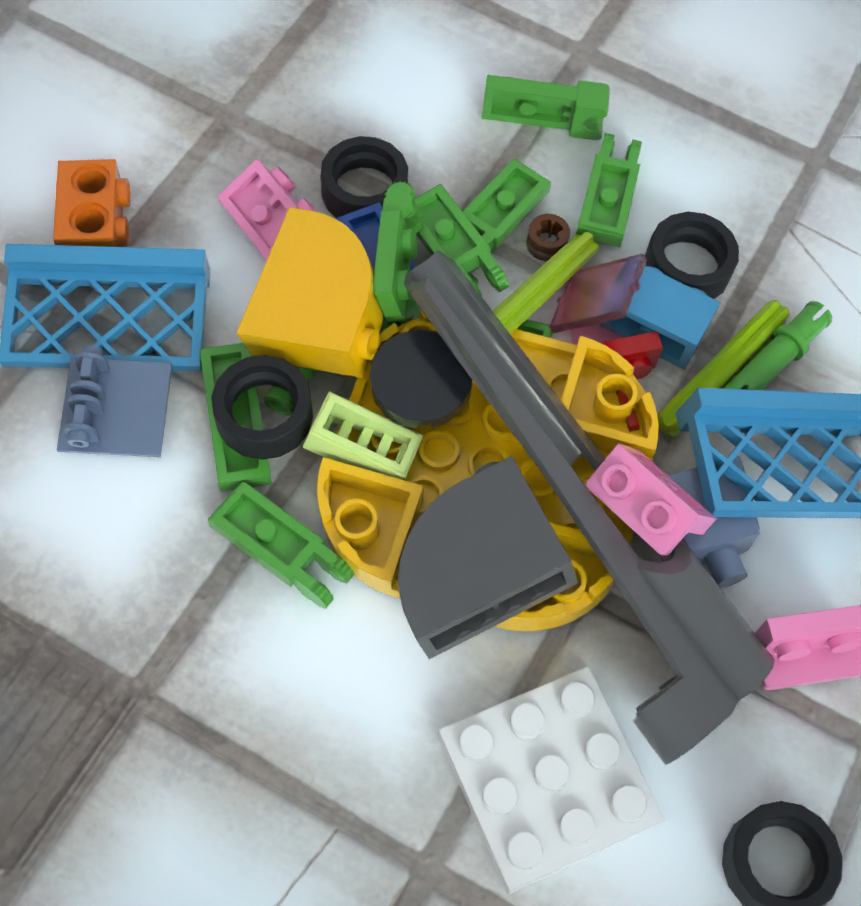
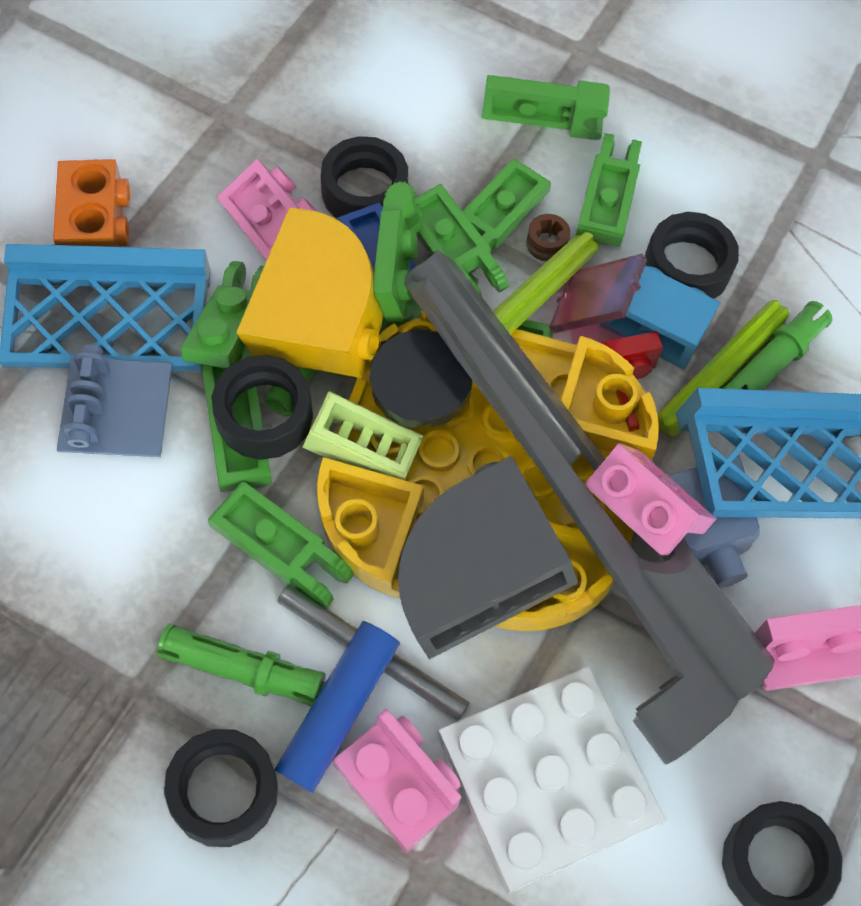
none -> bright green pin [157,623,326,707]
none -> black tyre [164,729,278,847]
none -> bright green hinge [180,261,265,369]
none -> blue piece [274,621,400,793]
none -> flat silver bar [277,585,470,721]
none -> bright pink bracket [333,709,462,853]

